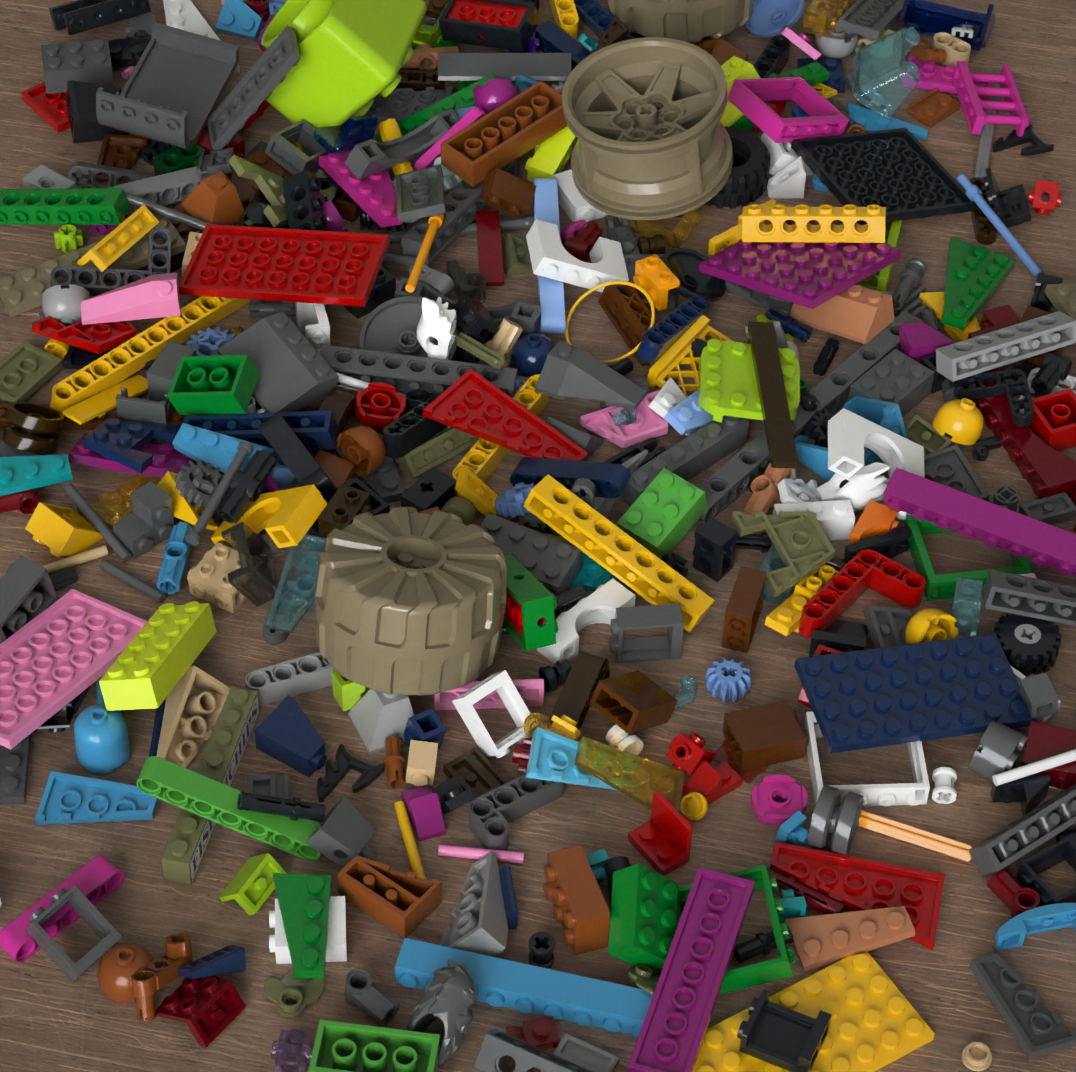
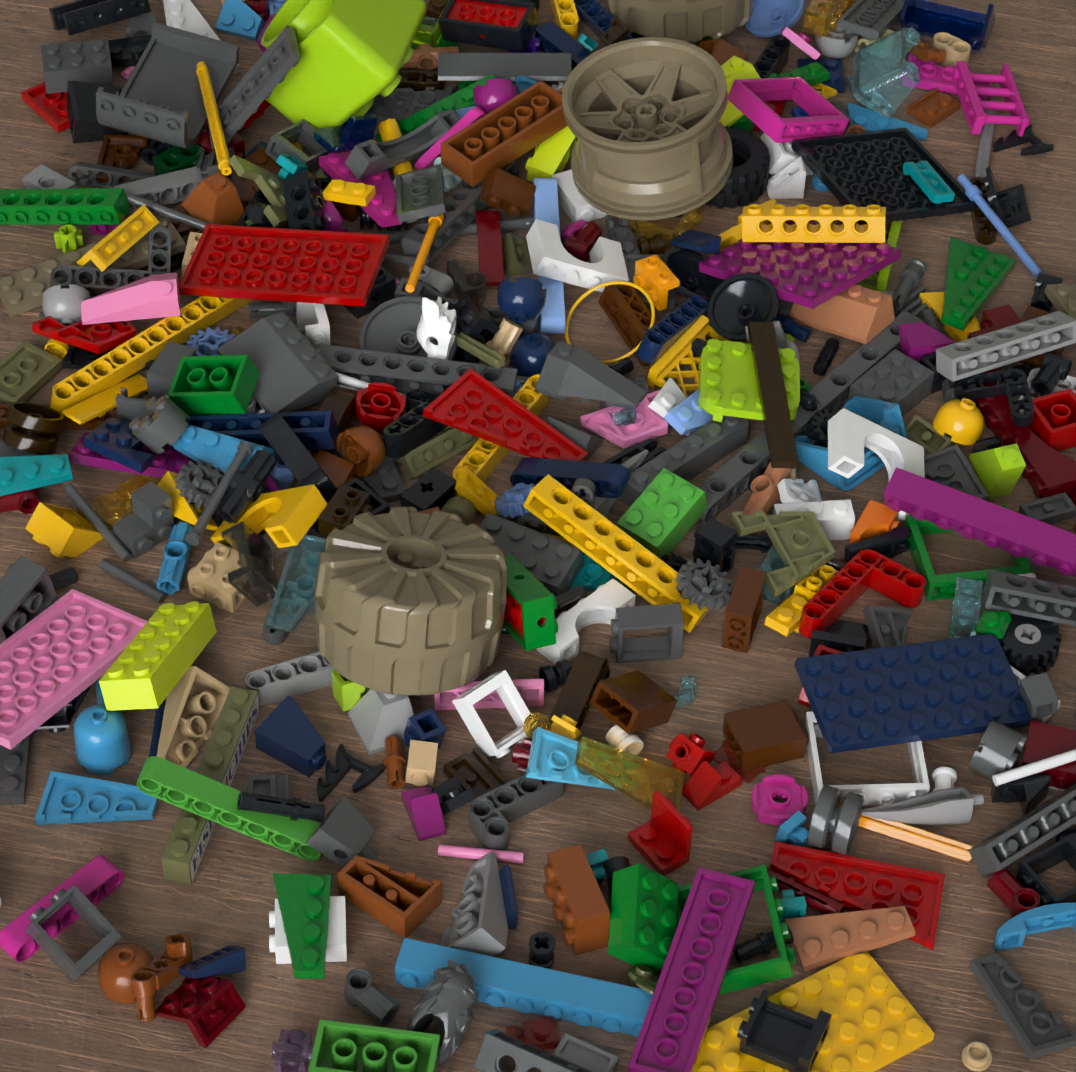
tan bar [42,545,108,574] -> none
lime panel [219,853,286,916] -> none
olive plate [264,968,324,1017] -> none
yellow bar [394,801,426,880] -> none
yellow plate [680,792,708,821] -> none
medium blue gear [705,657,751,703] -> none
white piece [815,462,889,512] -> none
yellow cylinder [905,608,958,644] -> none
dark grey tile [951,23,980,38] -> none
dark grey wheel [993,485,1020,512] -> none
red brick [1028,179,1062,215] -> none
none -> dark grey brick [129,396,190,454]
none -> yellow piece [196,61,232,176]
none -> teal tile [276,154,308,180]
none -> yellow plate [323,179,376,207]
none -> dark blue cylinder [497,277,547,323]
none -> dark blue slope [670,229,721,255]
none -> dark grey gear [675,558,733,612]
none -> black dish [708,273,779,341]
none -> light grey piece [861,787,984,825]
none -> teal plate [903,160,955,204]
none -> lime slope [969,443,1026,499]
none -> green plate [975,610,1011,639]

